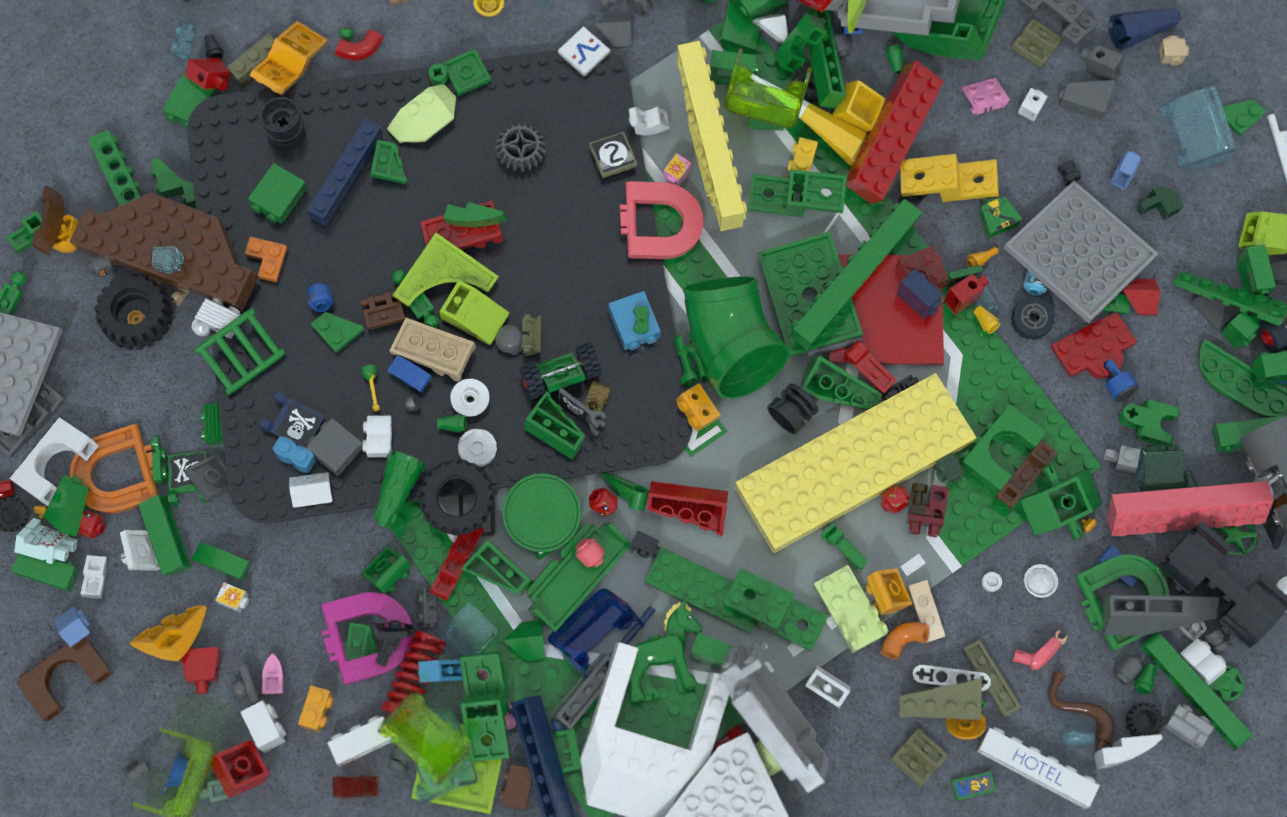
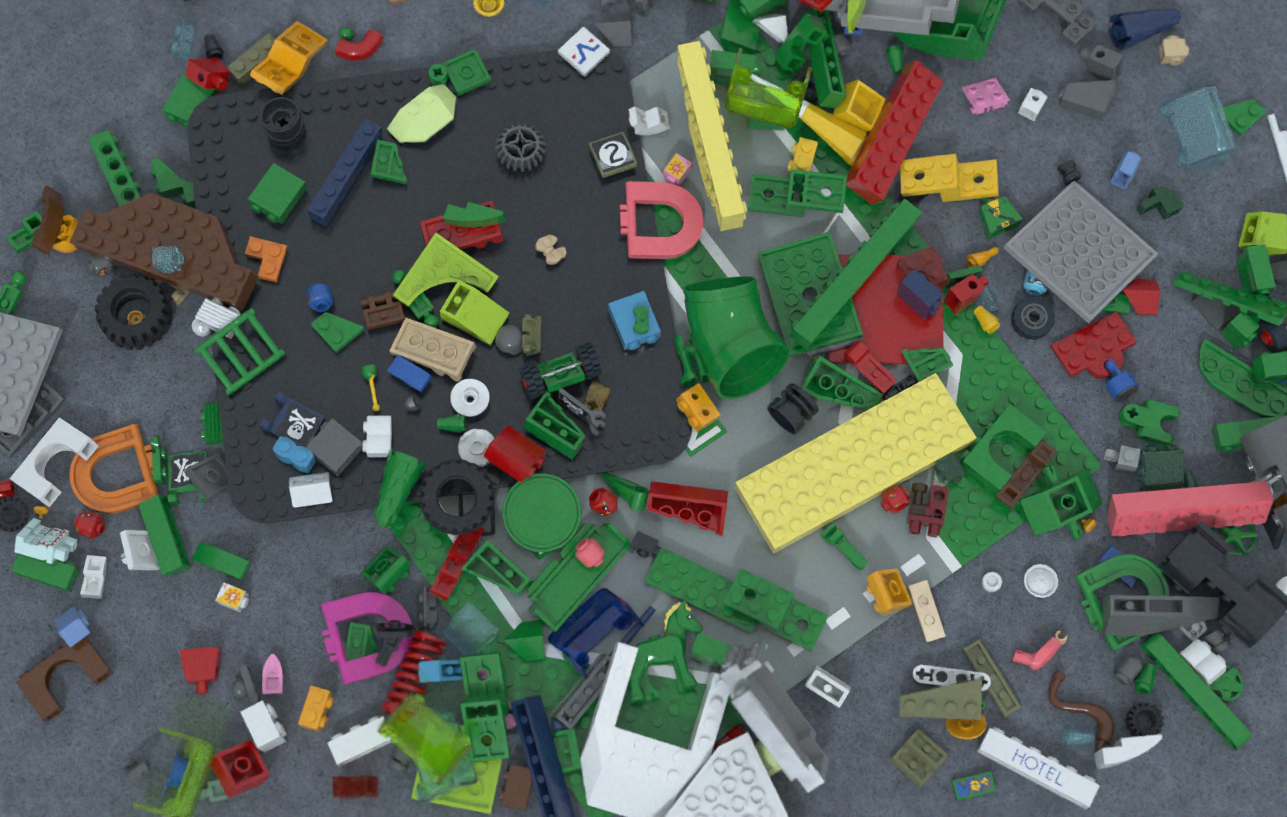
green slope [43,475,89,537] -> none
light orange brick [129,605,207,661] -> none
yellowish green hinge [813,565,888,653] -> none
orange cylinder [880,622,930,660] -> none
olive slope [1011,19,1062,68] -> none
light grey brick [1163,704,1214,749] -> none
none -> red brick [483,425,546,483]
none -> tan piece [535,235,566,265]
none -> green wing [901,348,953,382]

